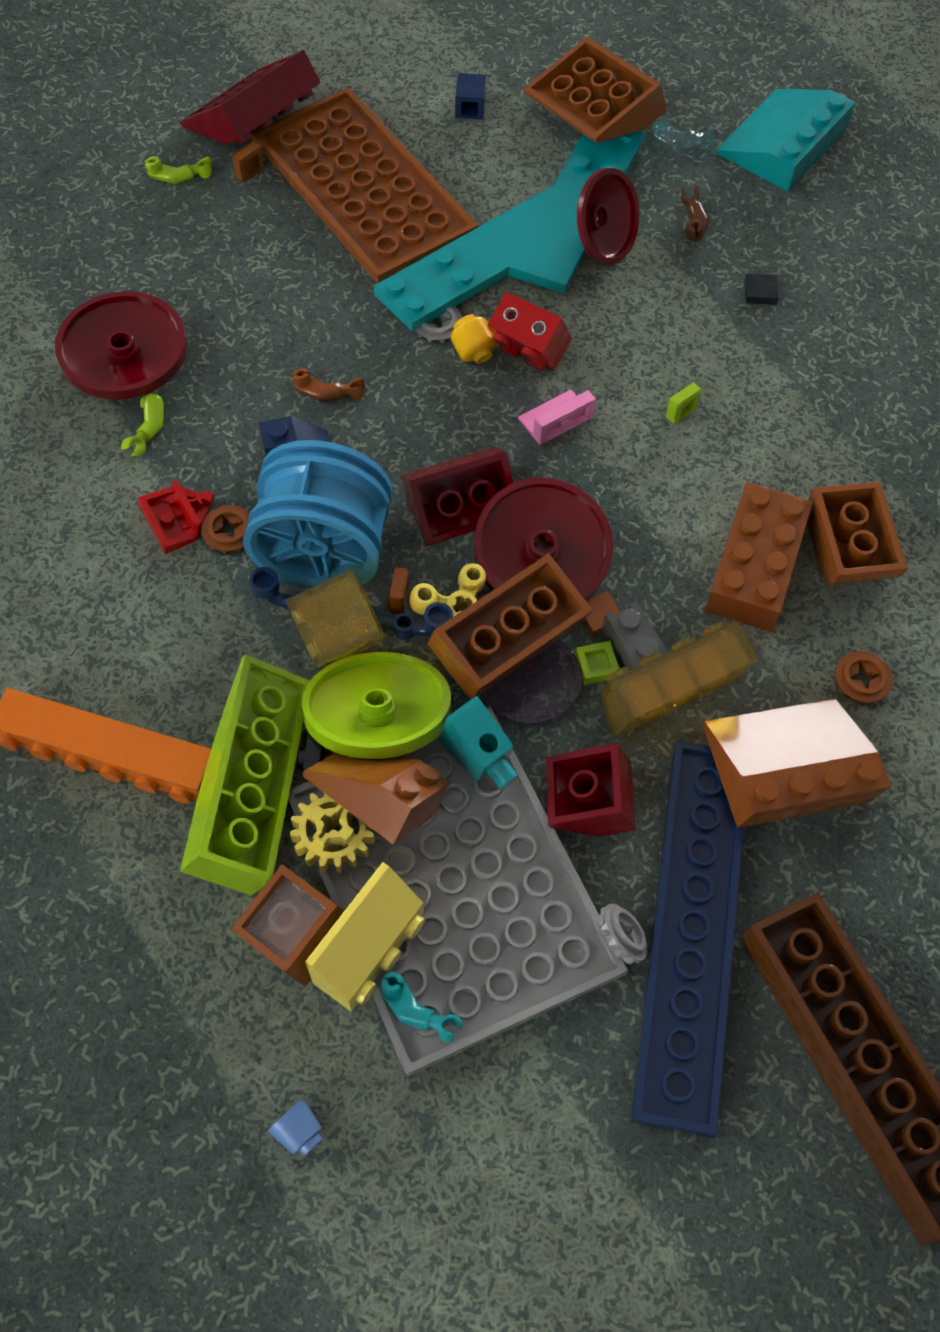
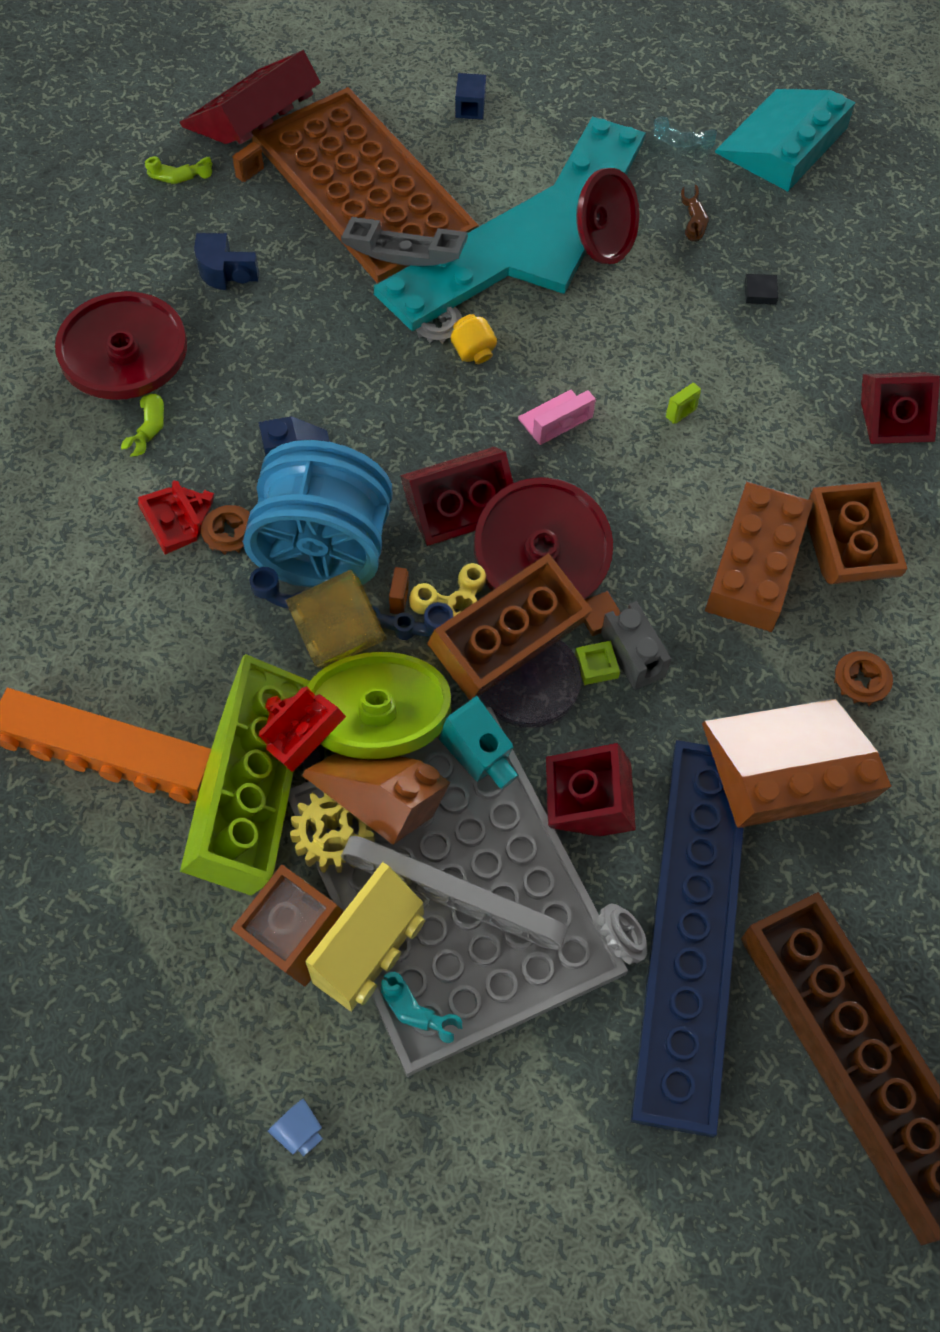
dark orange arm [293,368,365,402] -> none
red piece [487,291,572,371] -> none
dark orange slope [523,37,667,143] -> none
clear yellow slope [601,620,758,739] -> none
none -> dark blue brick [194,233,259,290]
none -> red slope [258,686,346,772]
none -> dark grey slope [341,217,468,266]
none -> light grey beam [341,836,568,950]
none -> dark red slope [861,372,940,444]

